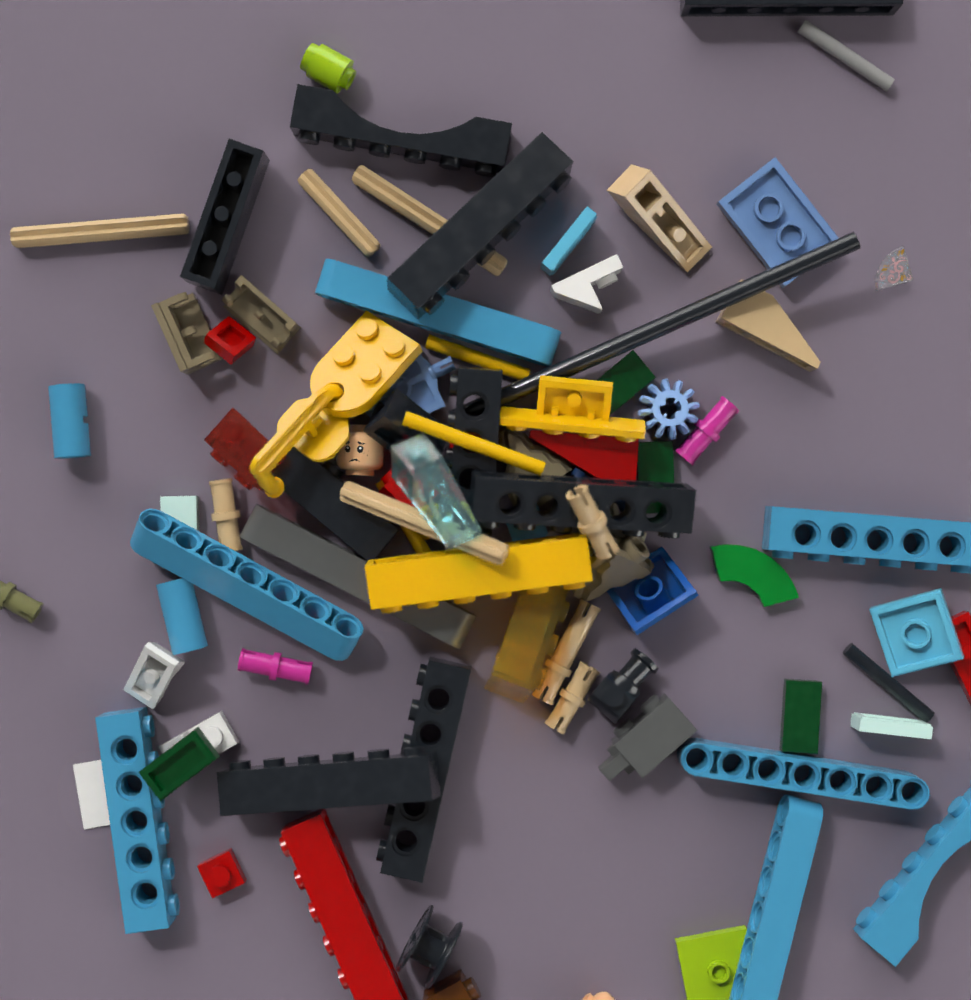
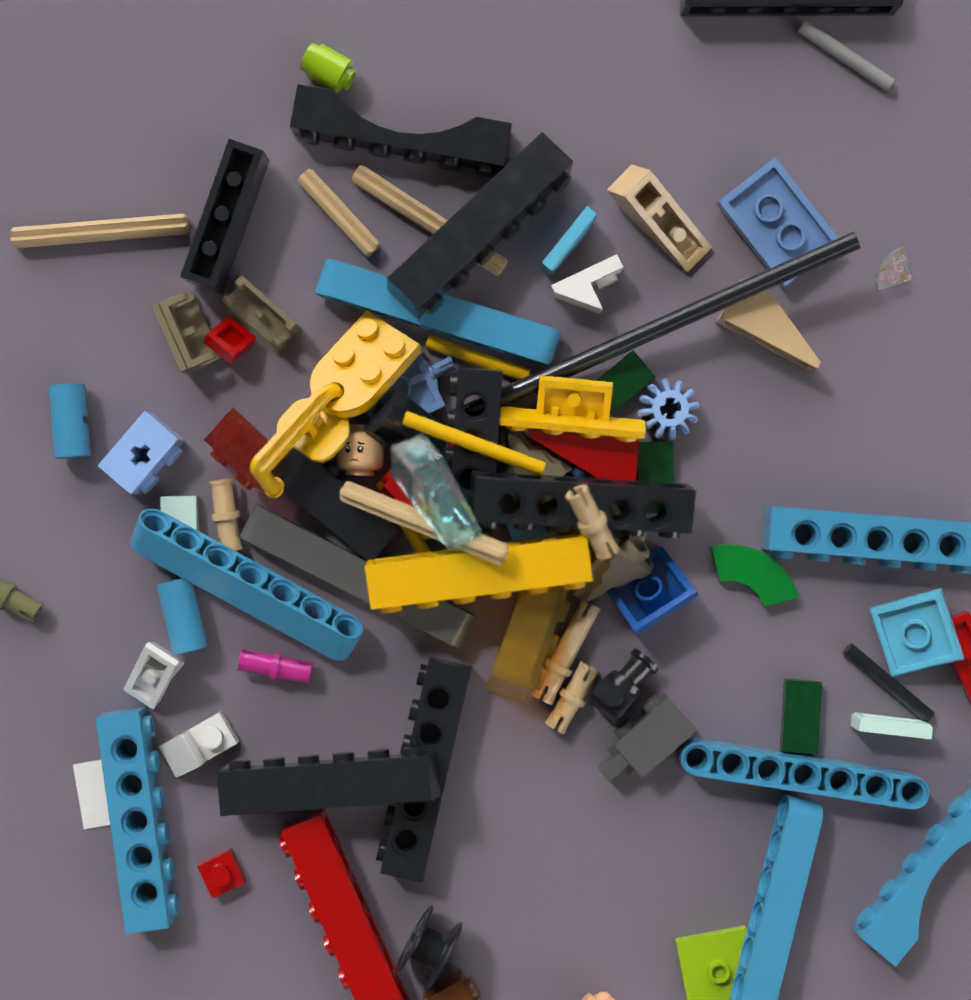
dark green tile [139,727,220,802] -> none
dark pink pin [675,396,740,466] -> none
none -> light blue brick [98,411,185,495]

